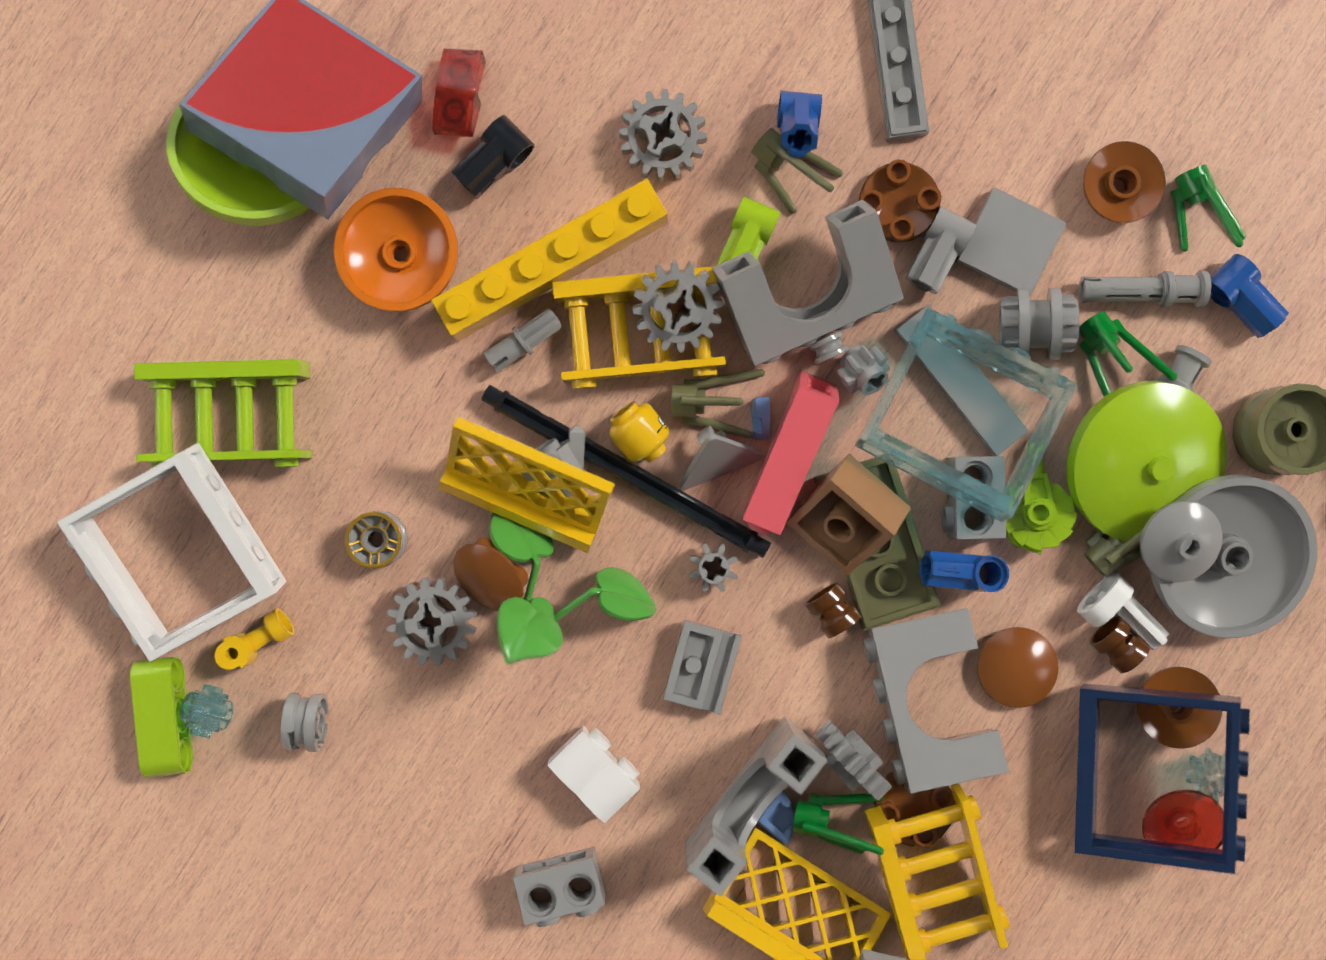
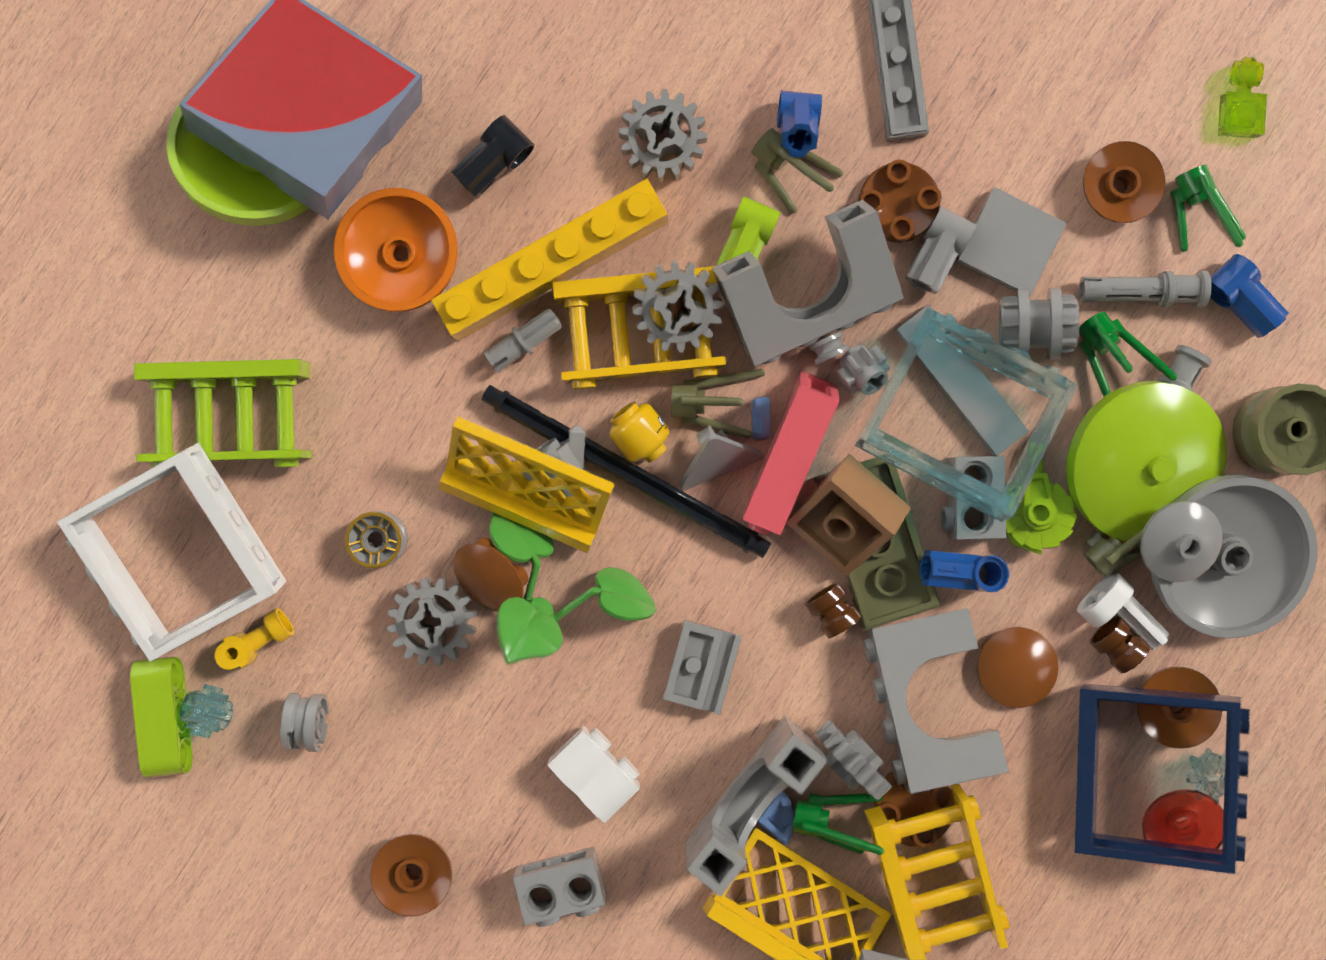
clear red slope [432,48,486,137] -> none
light grey gear [689,543,738,592] -> none
none -> dark orange dish [370,834,452,916]
none -> clear neon green plate [1218,57,1267,138]

